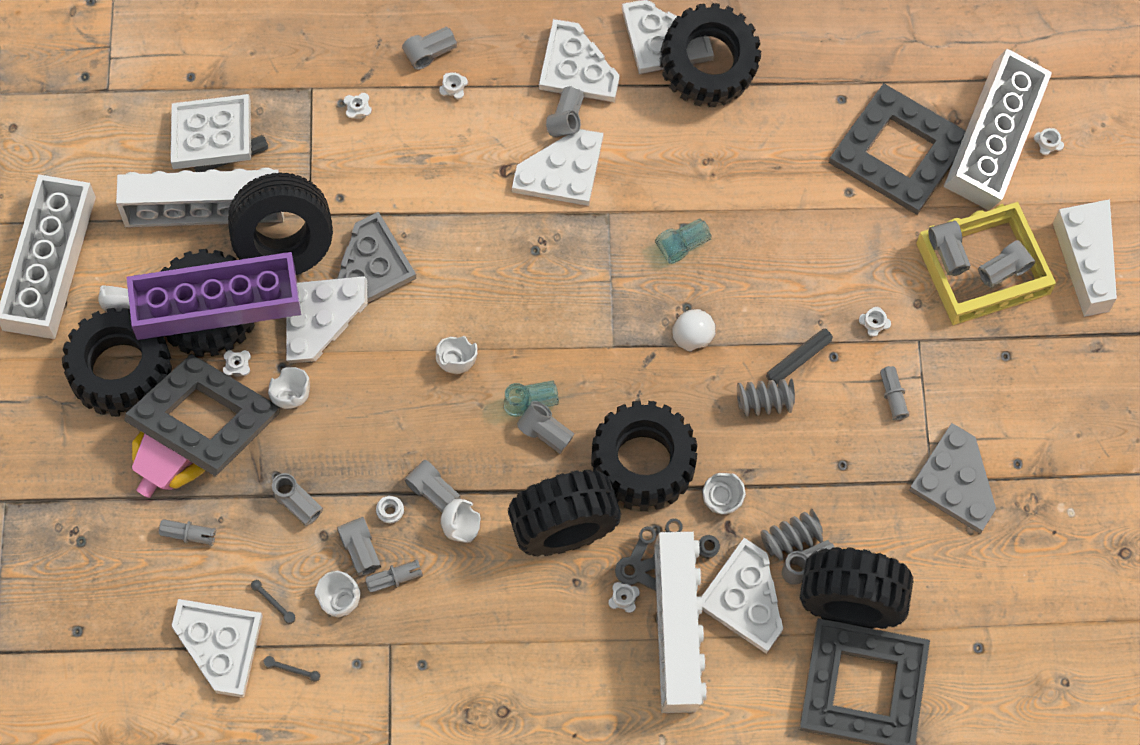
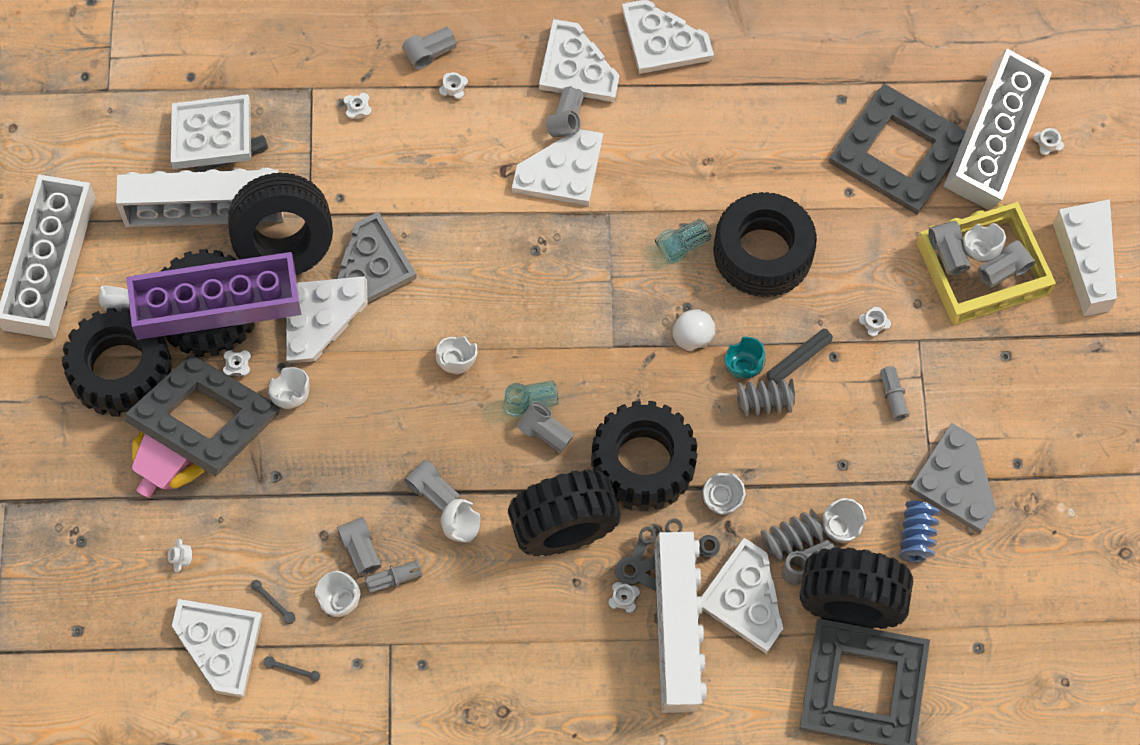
light grey axle [159,519,216,546] -> none
light grey piece [272,473,323,527] -> none
white plate [376,496,404,524] -> none
black tyre [660,3,761,107] -> none
none -> white plate [168,538,192,572]
none -> black tyre [713,192,817,297]
none -> teal hair [724,336,766,379]
none -> white hair [822,498,866,543]
none -> medium blue piece [899,501,940,563]
none -> white hair [962,223,1006,262]

